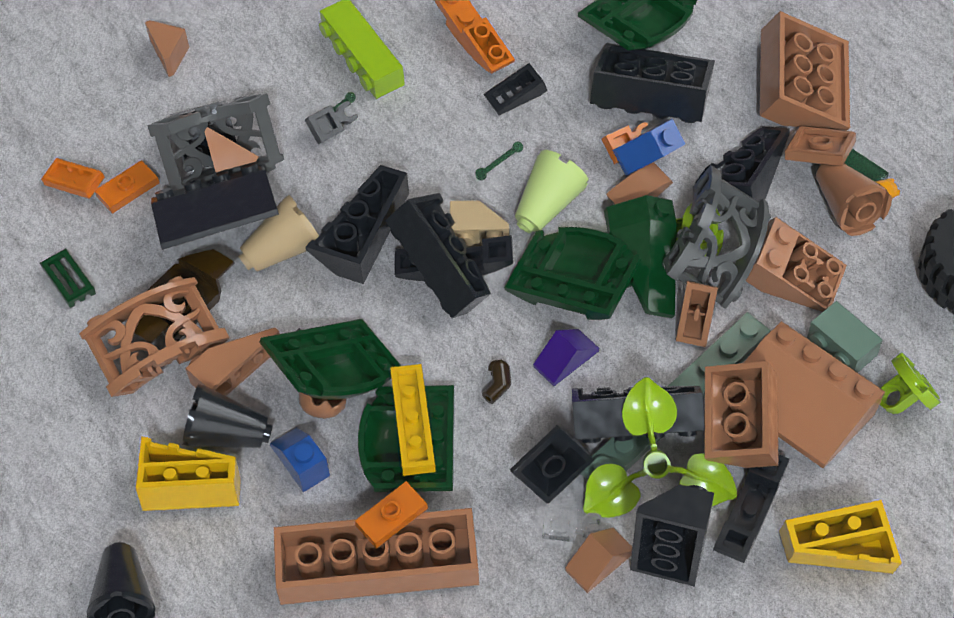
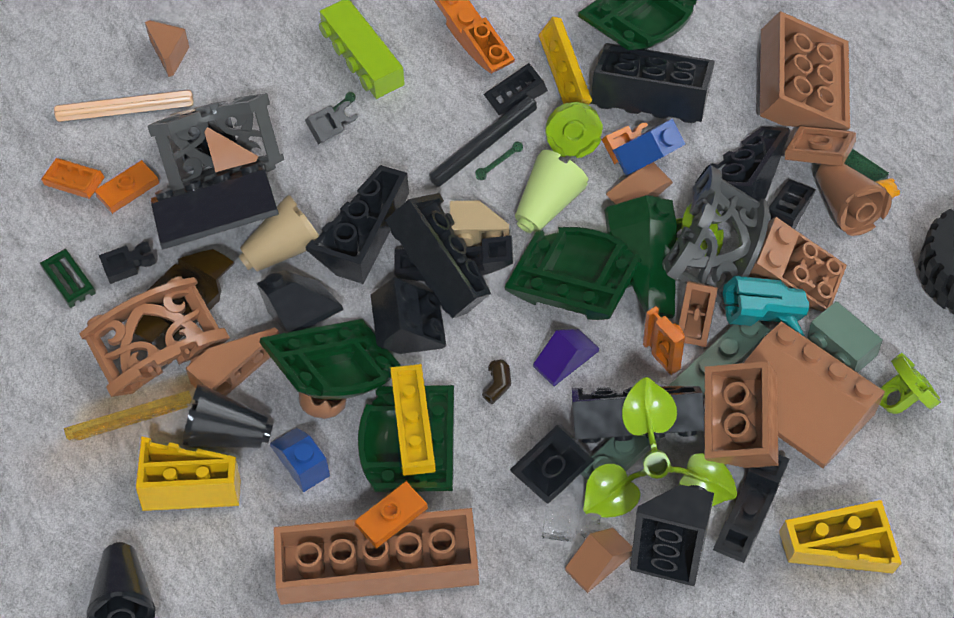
none -> light nougat axle [54,90,194,122]
none -> clear yellow tile [63,390,194,442]
none -> black plate [99,242,156,284]
none -> black slope [256,270,343,333]
none -> black slope [370,277,446,354]
none -> black axle [429,96,537,187]
none -> yellow plate [539,16,592,105]
none -> lime tile [545,102,603,158]
none -> orange plate [643,306,685,375]
none -> teal piece [723,276,809,336]
none -> black slope [769,179,816,229]

